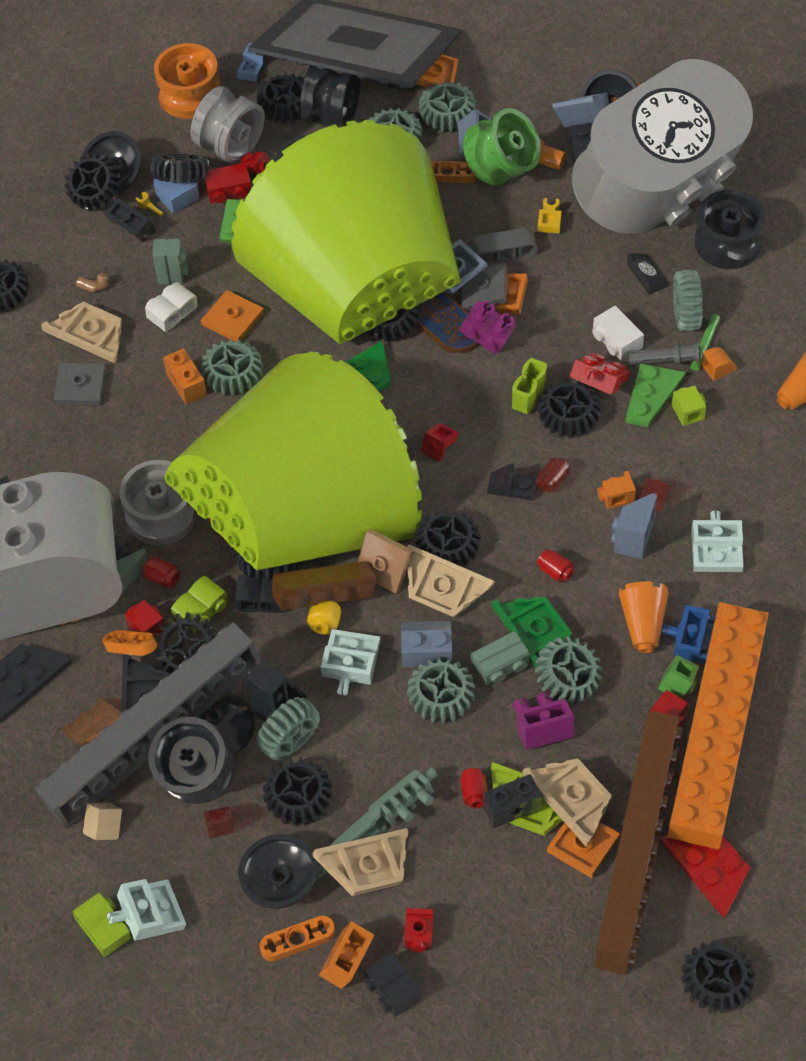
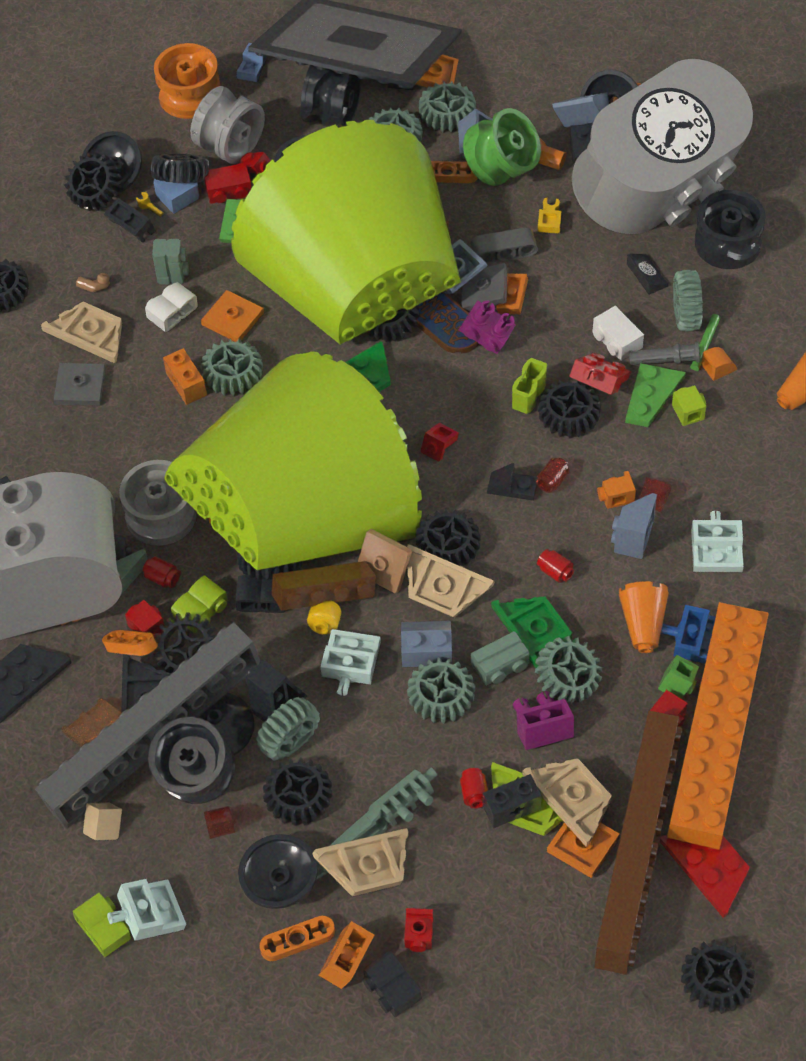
black gear [256,72,304,124] -> none

